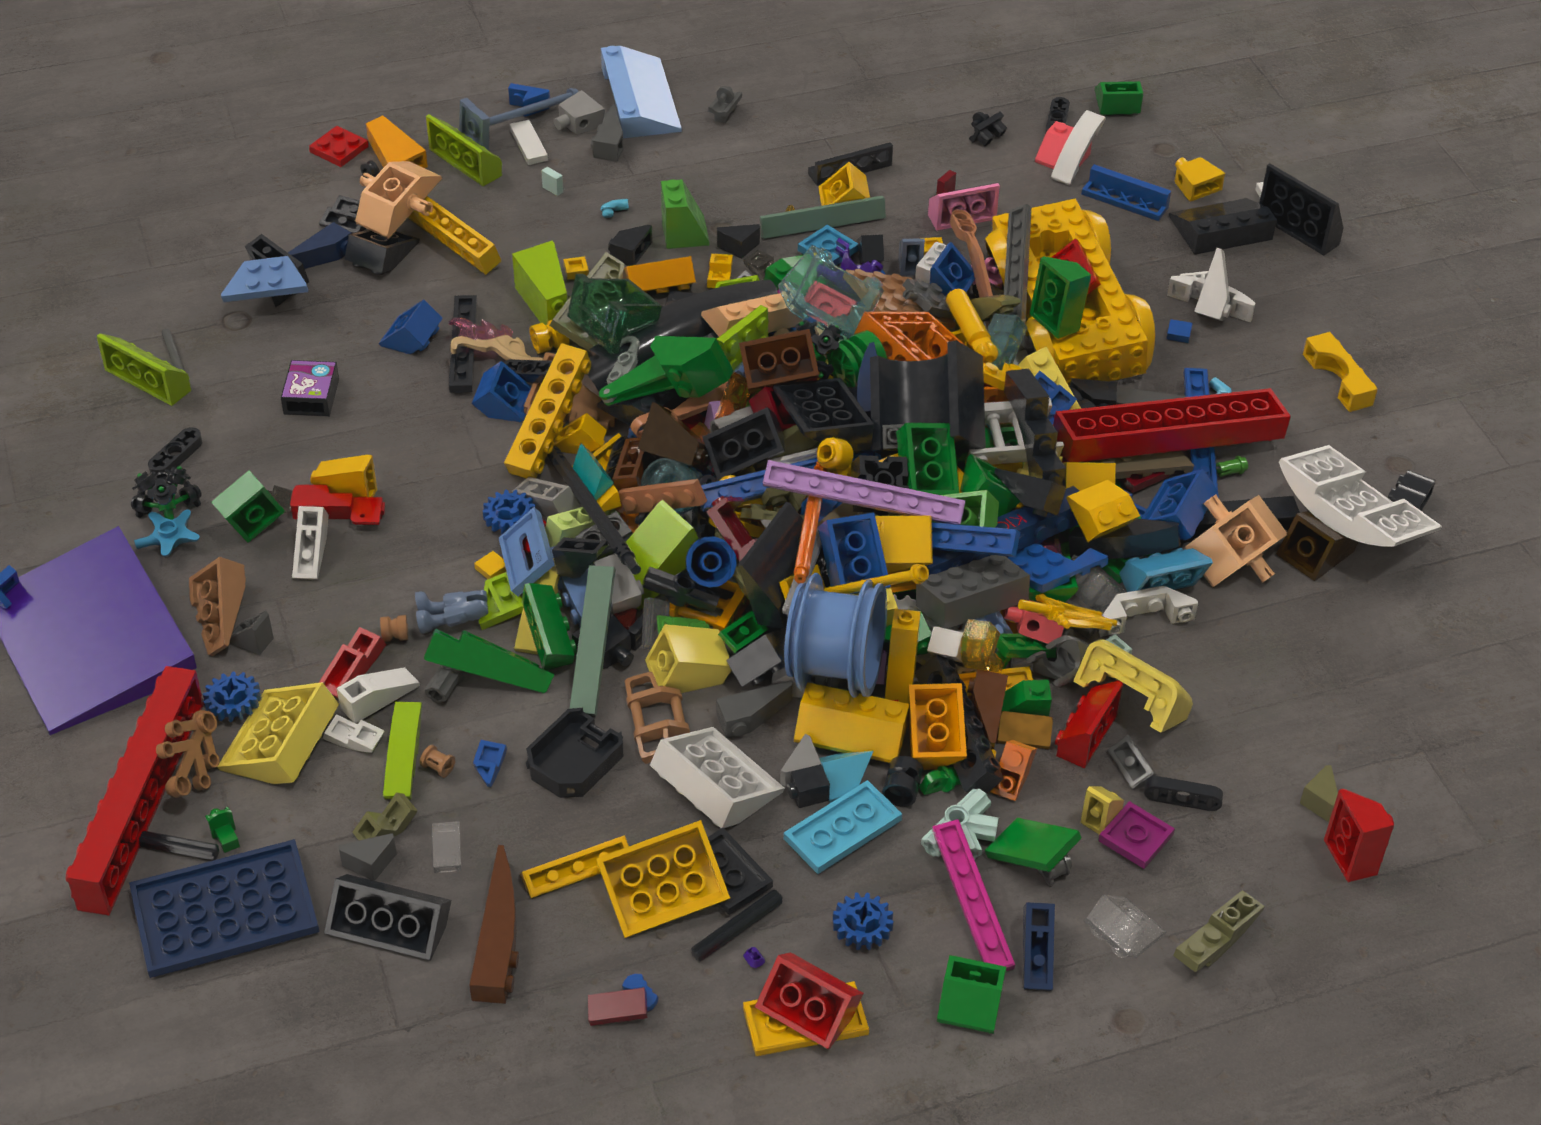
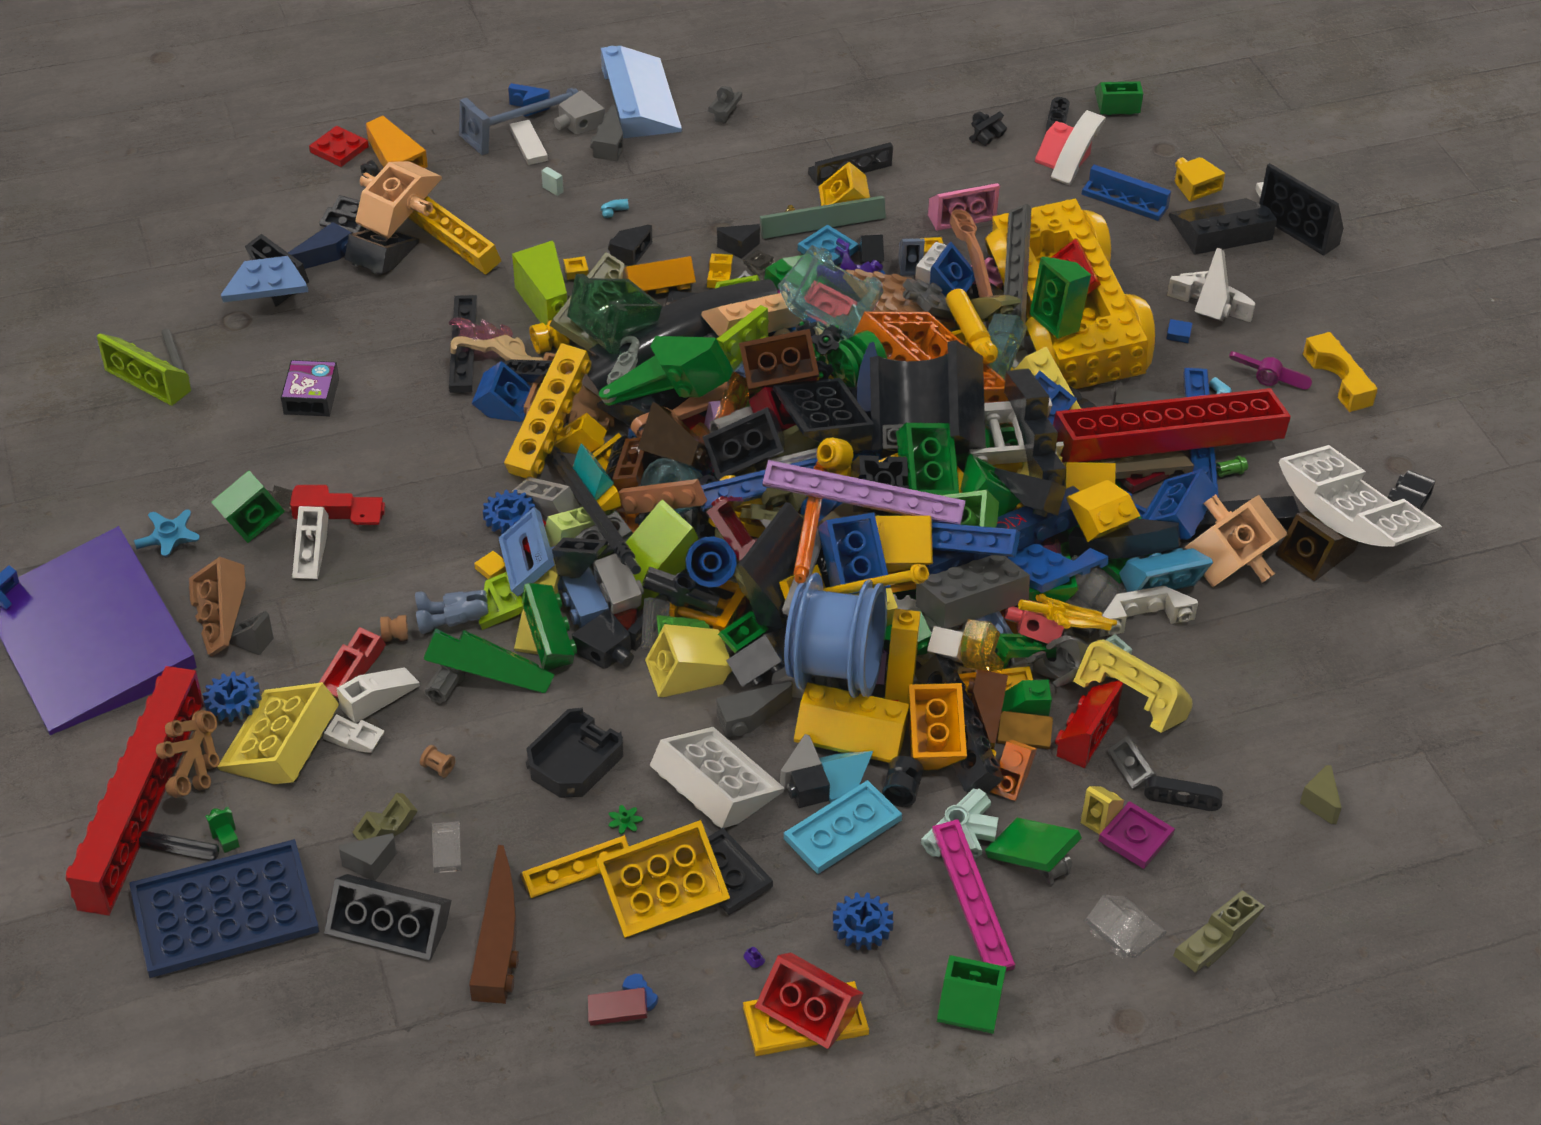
black plant [131,466,202,520] -> none
black beam [148,427,202,478] -> none
yellow slope [310,454,377,497] -> none
blue slope [378,299,443,354] -> none
lime slope [383,702,422,800] -> none
lime slope [426,114,502,187] -> none
blue slope [473,740,507,787] -> none
sand green tile [570,565,616,716] -> none
medium nougat bar [625,672,690,764] -> none
bright green slope [661,179,709,249] -> none
black axle [691,890,783,961] -> none
green piece [919,765,961,795] -> none
dark red tile [936,170,957,195] -> none
yellow plate [983,362,1021,391] -> none
dark blue slope [1023,902,1055,990] -> none
black slope [1070,378,1117,407] -> none
red slope [1324,789,1394,882] -> none
none -> green plant [608,805,643,834]
none -> magenta piece [1229,352,1312,389]

